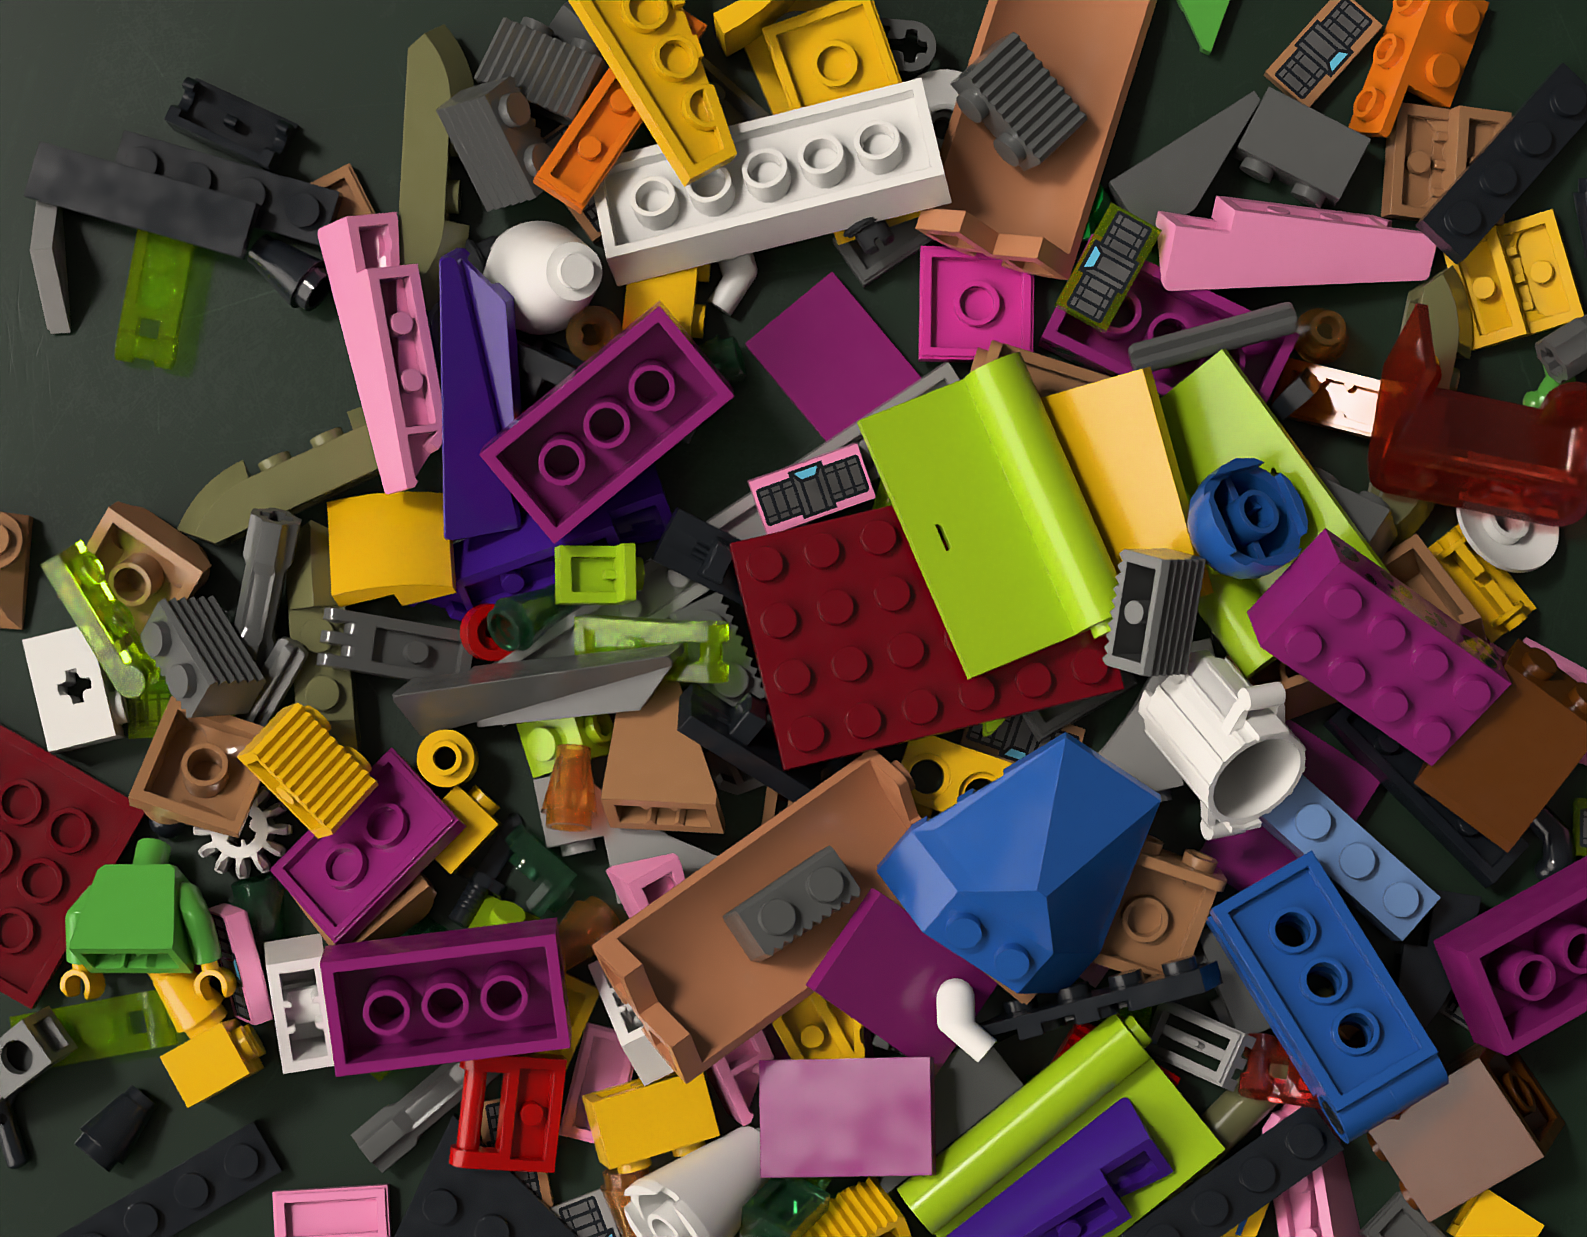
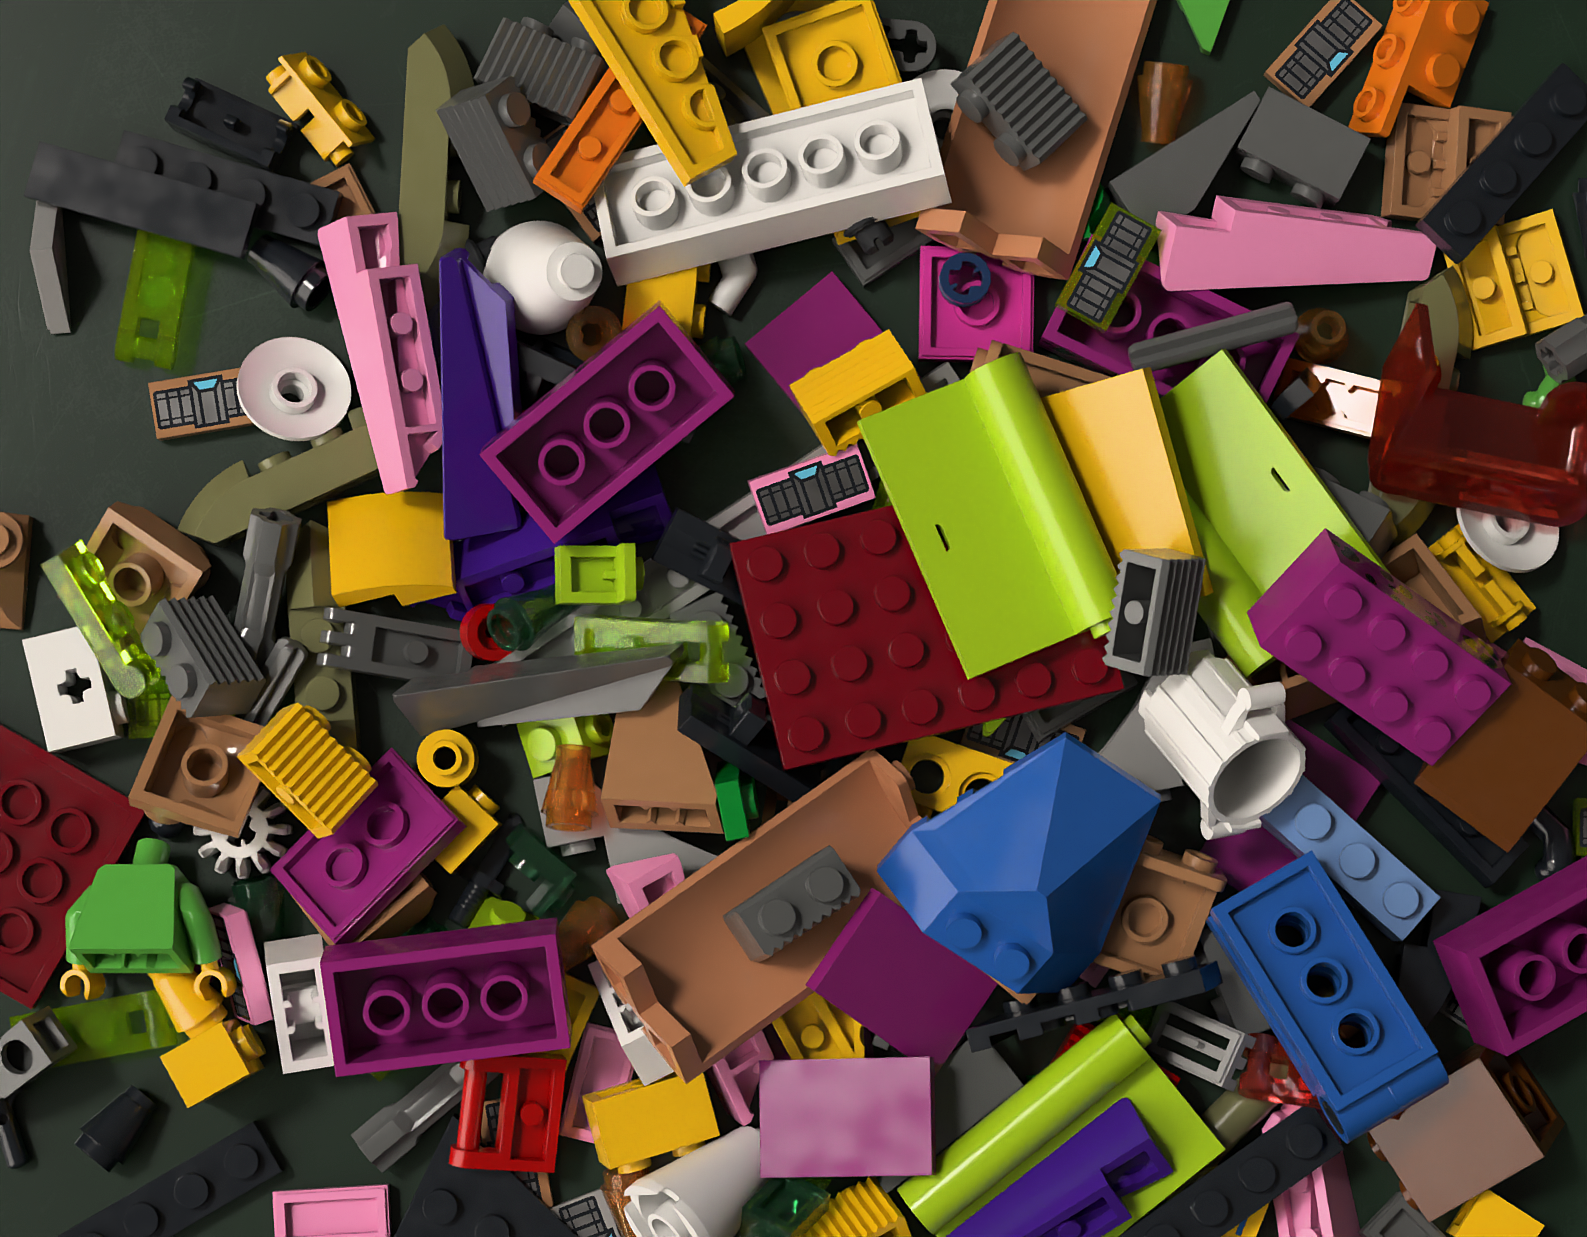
white arm [936,978,997,1063] -> none
blue cylinder [1187,458,1308,579] -> none
none -> tile [148,368,255,441]
none -> white dish [237,337,351,441]
none -> yellow hinge [266,52,375,167]
none -> green plate [715,761,760,841]
none -> yellow brick [789,329,926,456]
none -> dark blue bush [939,253,991,308]
none -> clear orange cone [1137,61,1193,145]

